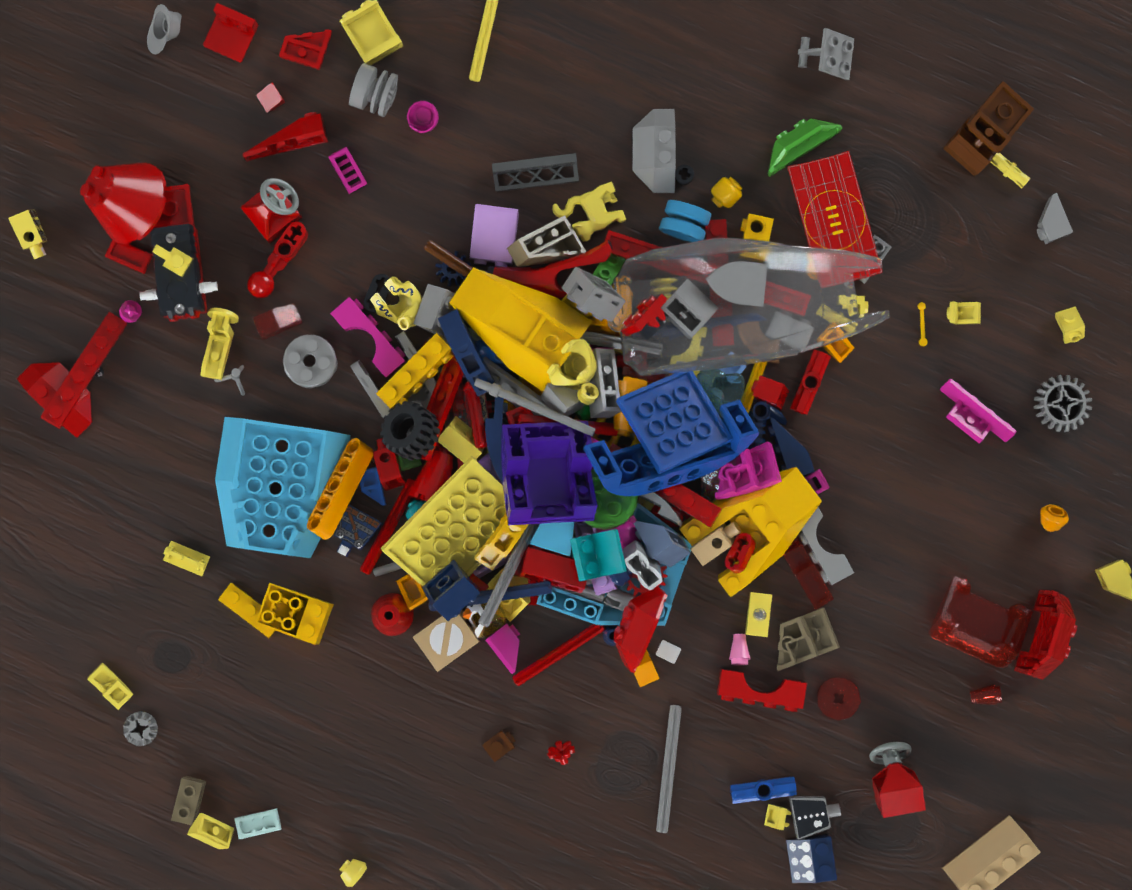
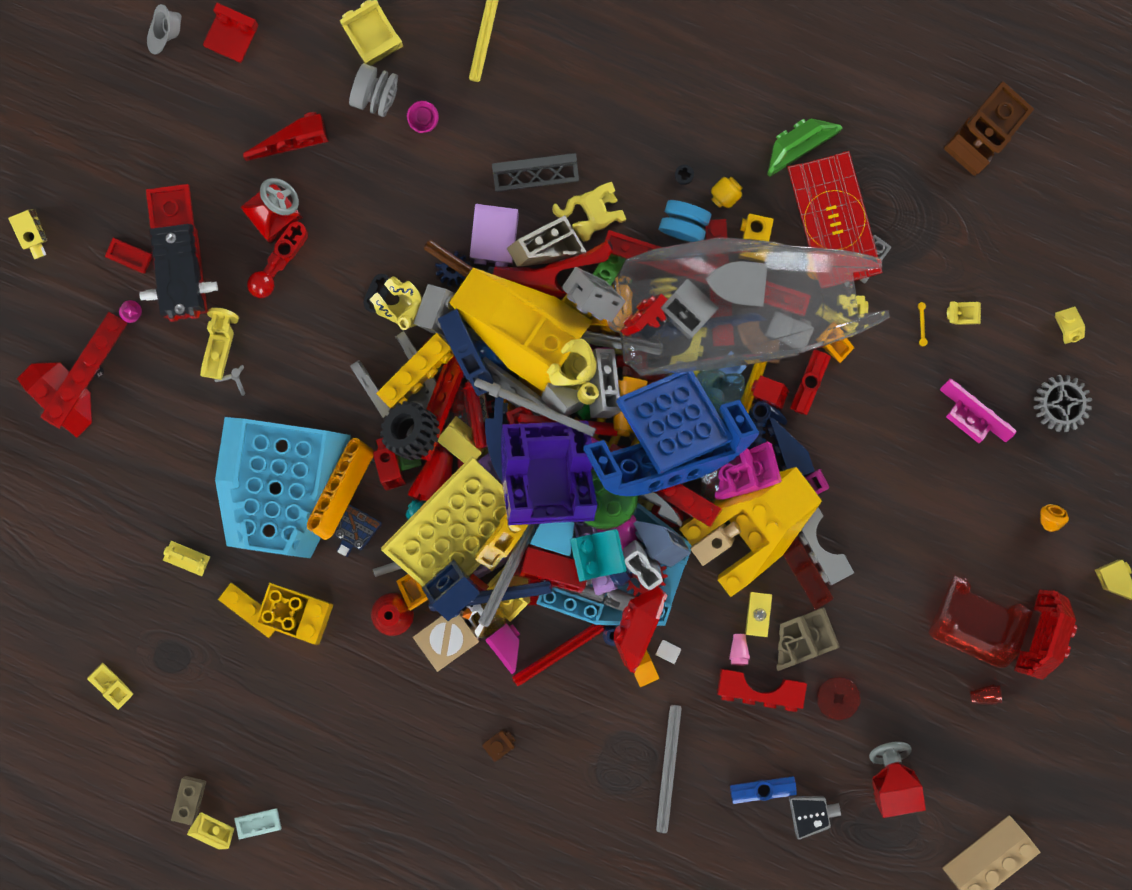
red cone [80,162,166,245] -> none
light grey gear [123,712,158,746] -> none
light yellow plate [152,244,193,277] -> none
clear red slope [252,303,303,340] -> none
slope [256,82,285,113] -> none
red wing [279,29,332,70] -> none
light grey plate [283,334,338,389] -> none
dark pink slope [327,146,367,194] -> none
dark pink arch [330,297,406,379] -> none
light yellow cone [339,859,367,887] -> none
blue tile [360,467,387,506] -> none
red axle [360,478,415,575] -> none
red plant [547,741,575,765] -> none
light grey wedge [632,109,676,193] -> none
red beam [725,533,756,574] -> none
light yellow tile [764,804,791,830] -> none
dark blue slope [786,834,837,883] -> none
light grey plate [798,28,854,80] -> none
light yellow pin [990,153,1030,189] -> none
light grey slope [1037,193,1073,244] -> none

